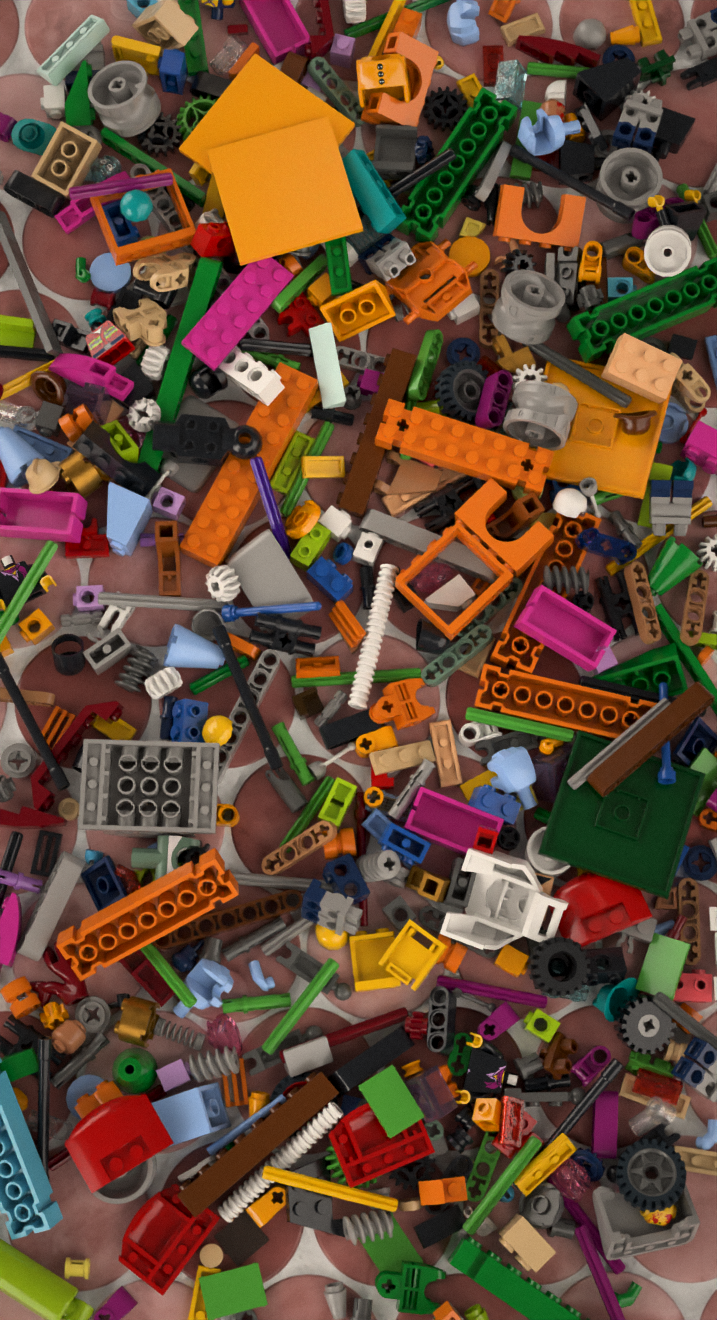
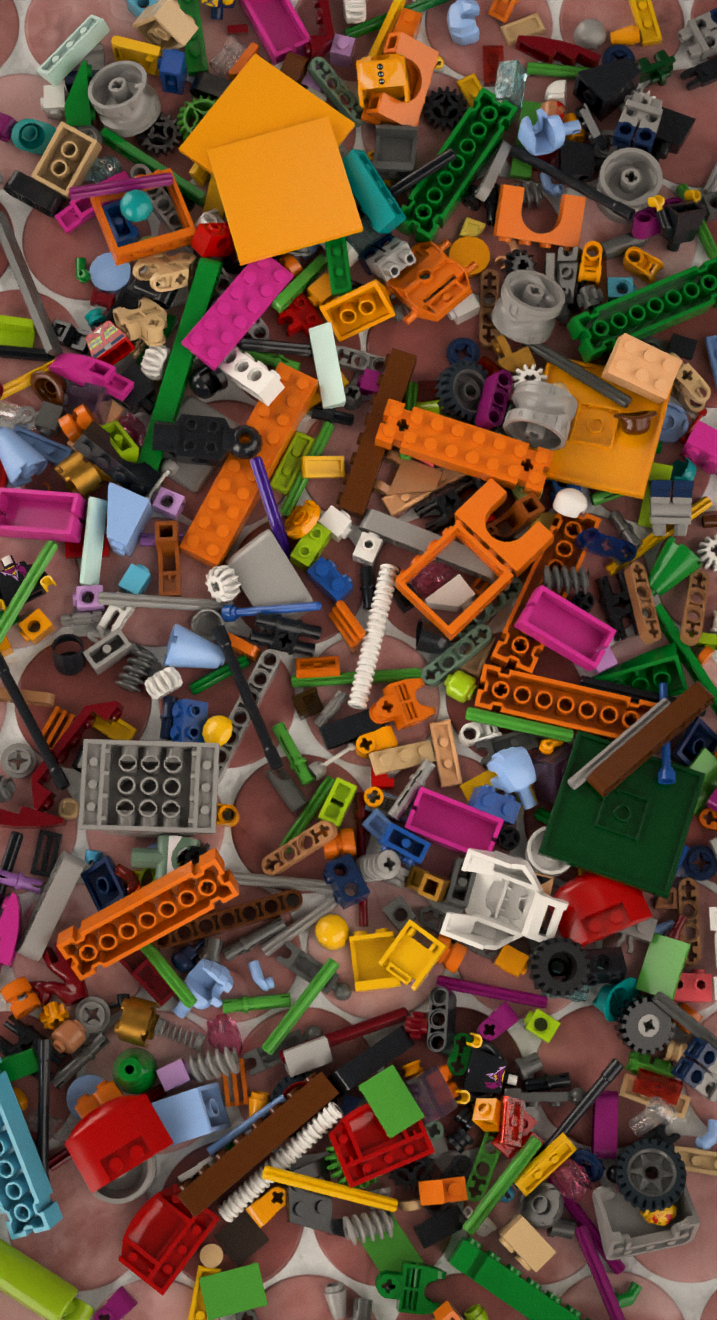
tan piece [25,458,61,494] -> none
light yellow bush [64,1257,90,1279] -> none
white gear [127,397,161,432] -> none
light grey hips [301,878,363,936] -> none
blue tile [333,542,354,565] -> none
bright green beam [408,329,443,401] -> none
dark blue gear [415,135,435,166] -> none
dark grey hinge [452,988,496,1012] -> none
red leg [473,825,499,854] -> none
reddish brown hips [539,1032,579,1080] -> none
magenta piece [571,1046,611,1087] -> none
light grey hinge [579,477,602,518] -> none
white wheel [644,225,691,277] -> none
none -> light aqua slope [80,497,108,586]
none -> medium azure brick [118,563,152,595]
none -> lime head [444,670,478,703]
none -> light blue arm [539,172,565,198]

